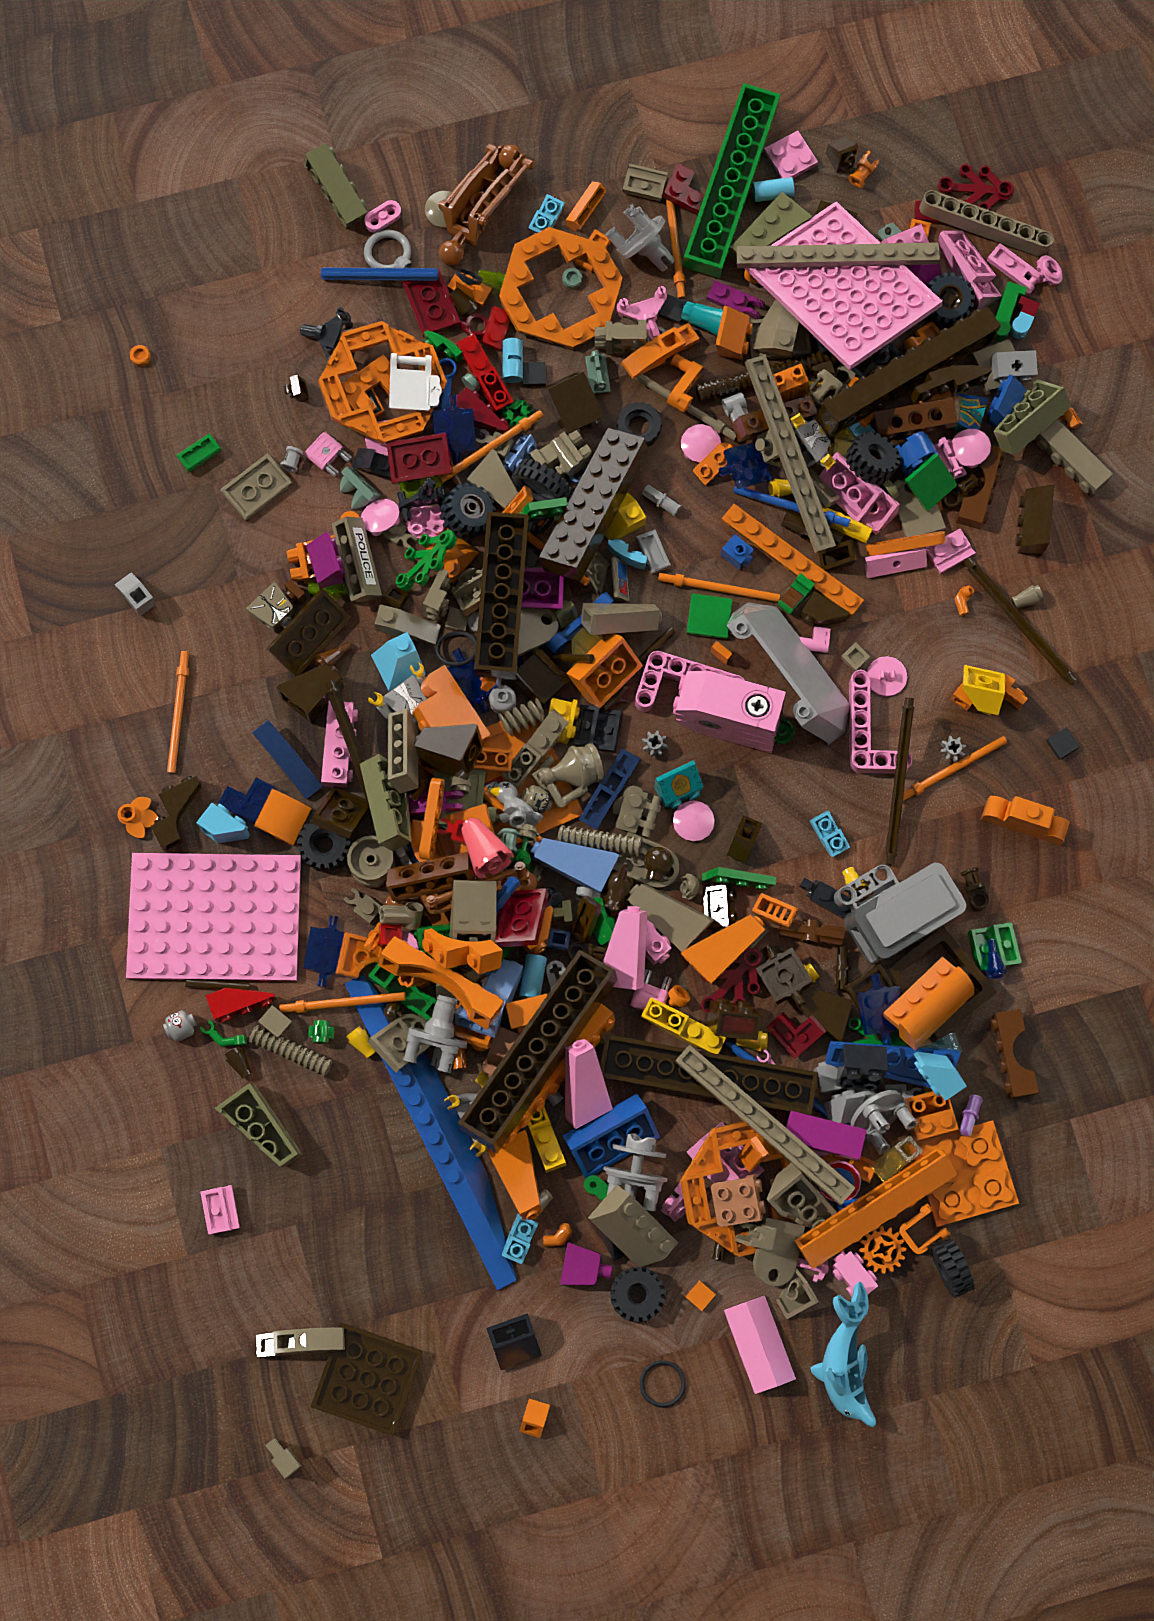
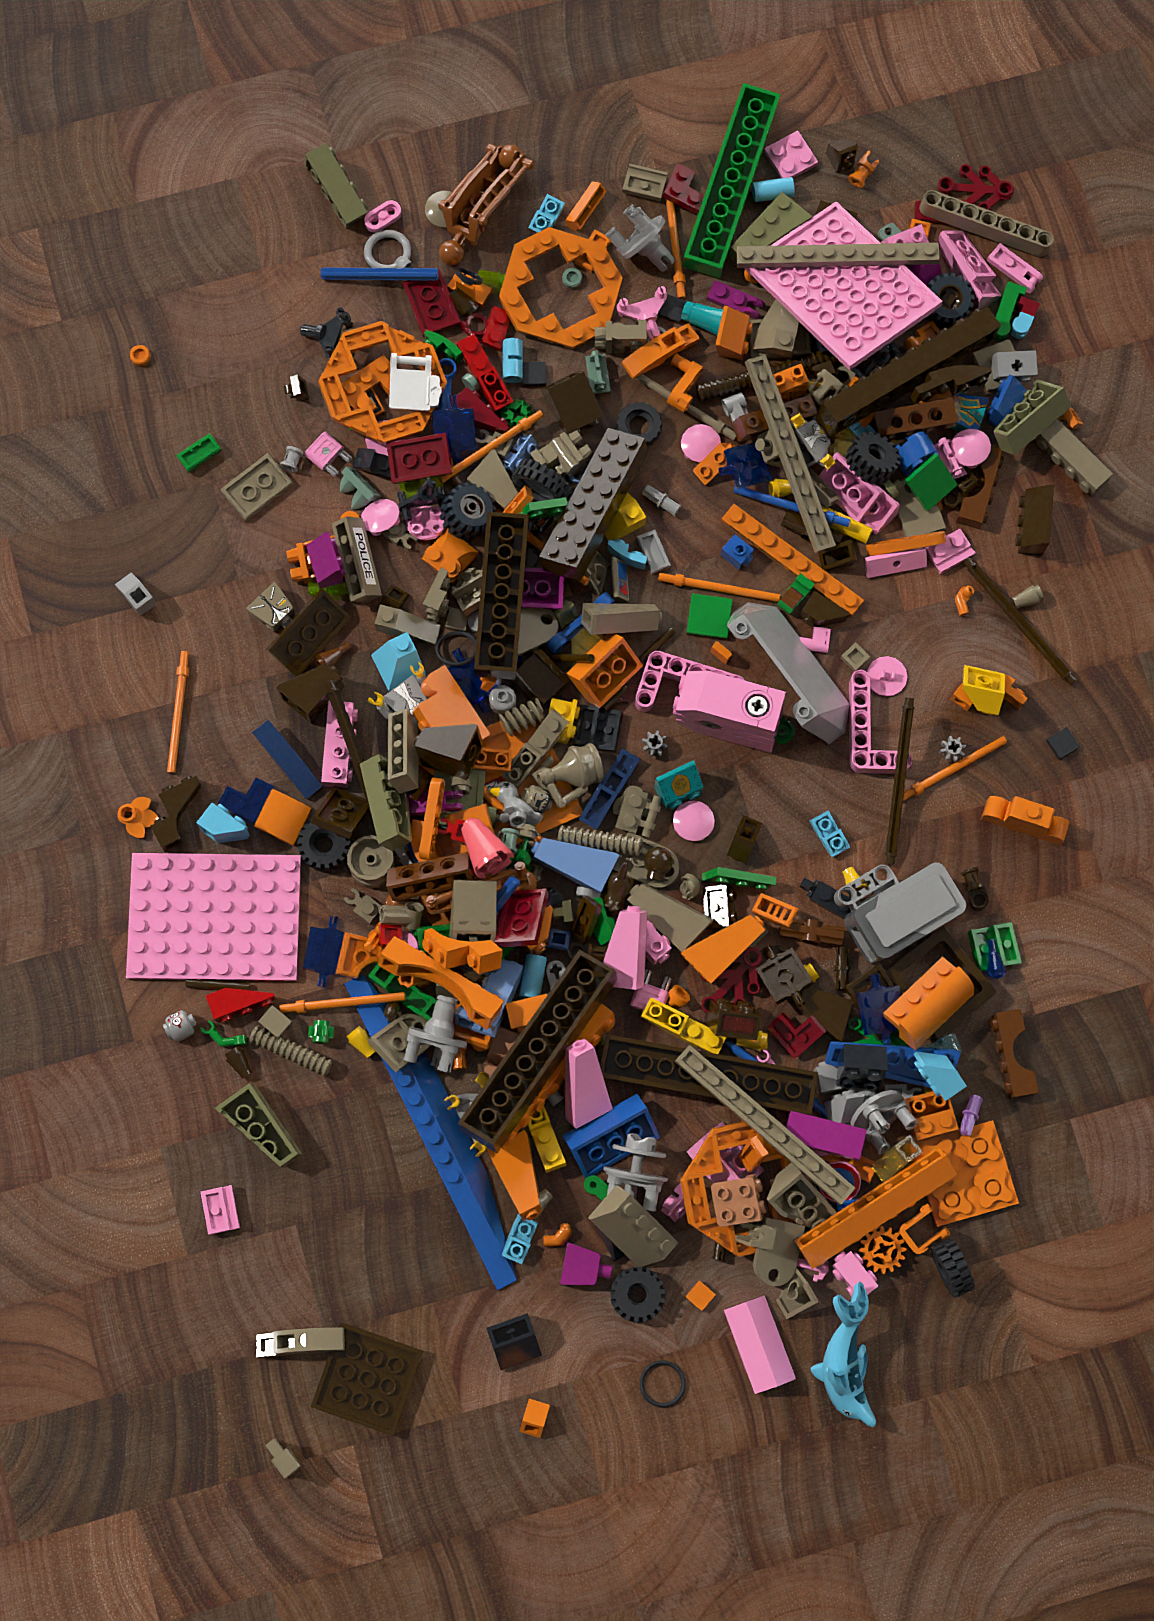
reddish brown plate [284,579,306,605] -> none
green plant [396,530,457,592] -> none
bright pink gear [1037,255,1062,286] -> none

